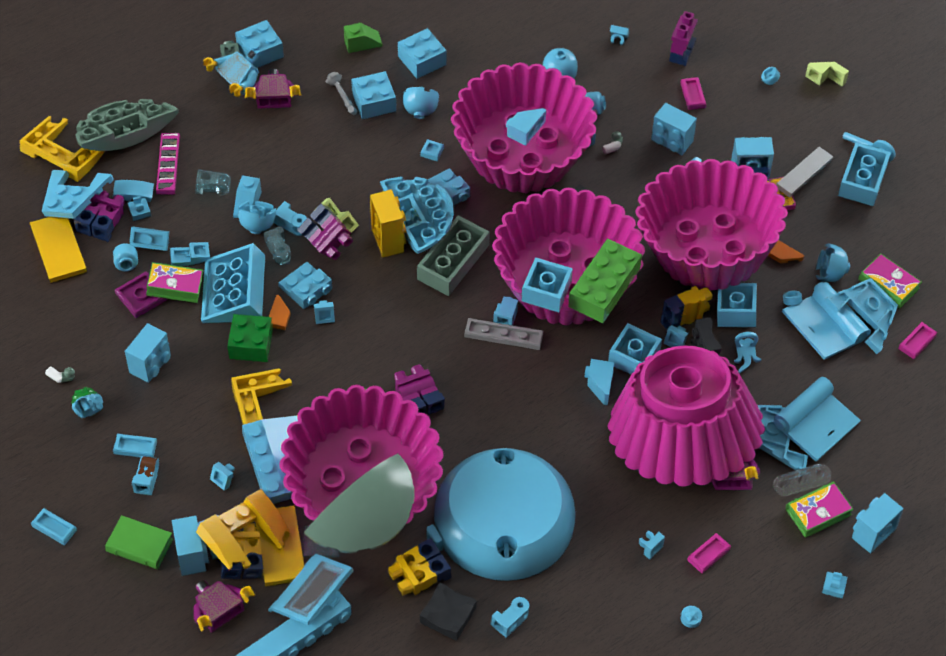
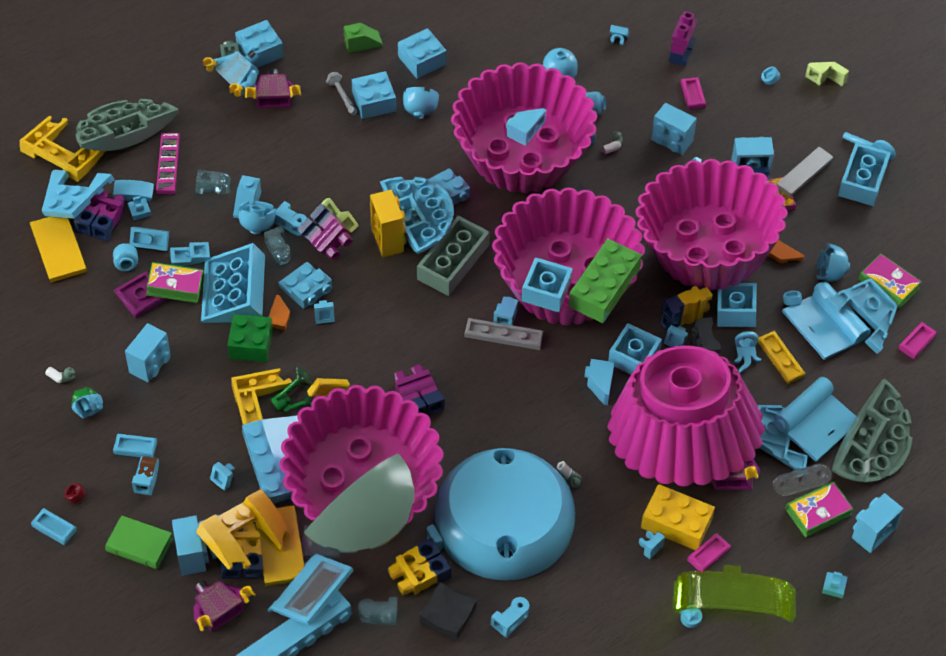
medium azure tile [421,139,444,161] -> none
none -> dark red tile [64,483,86,503]
none -> green plant [271,366,313,413]
none -> yellow tile [307,378,350,397]
none -> clear light blue leg [358,597,398,625]
none -> arm [557,461,582,488]
none -> yellow brick [641,484,715,550]
none -> clear neon green piece [673,564,796,622]
none -> yellow tile [758,331,806,384]
none -> sand green brick [832,379,912,483]

